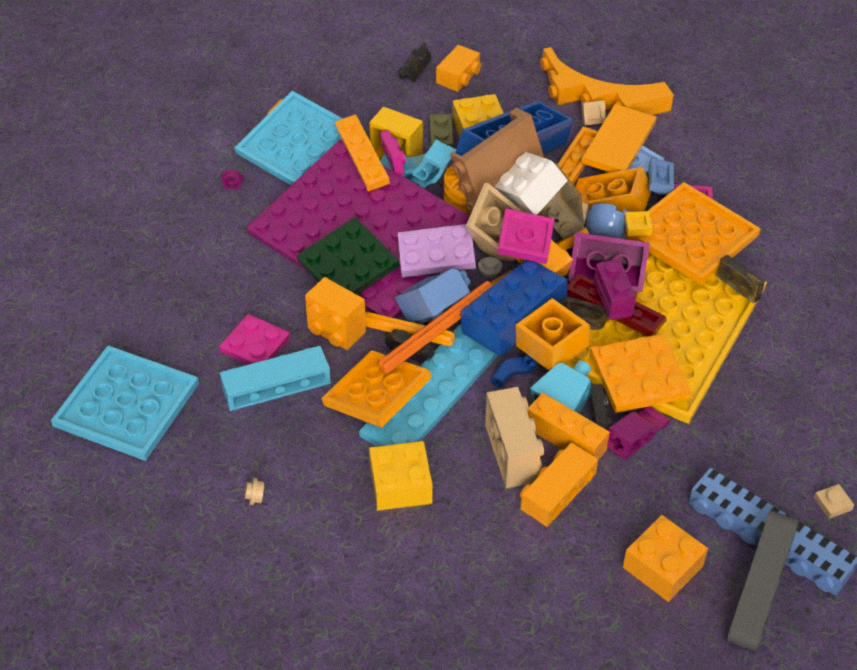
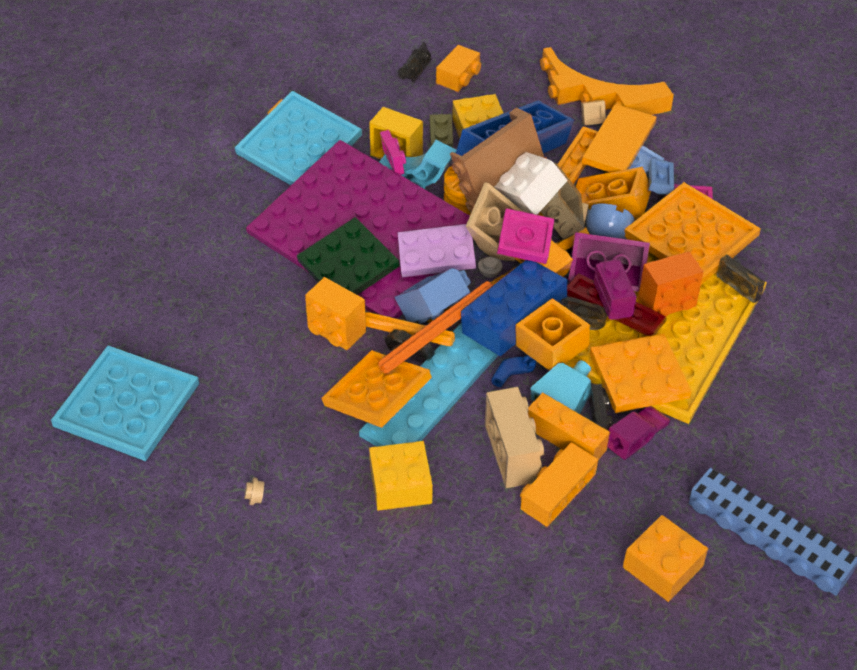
dark pink plate [219,314,290,365] -> none
medium azure brick [219,346,331,411] -> none
magenta plate [221,169,244,189] -> none
light orange plate [335,114,390,192] -> none
yellow plate [624,211,653,236] -> none
dark grey beam [727,510,799,652] -> none
tan plate [814,484,854,519] -> none
none -> orange brick [638,251,704,316]

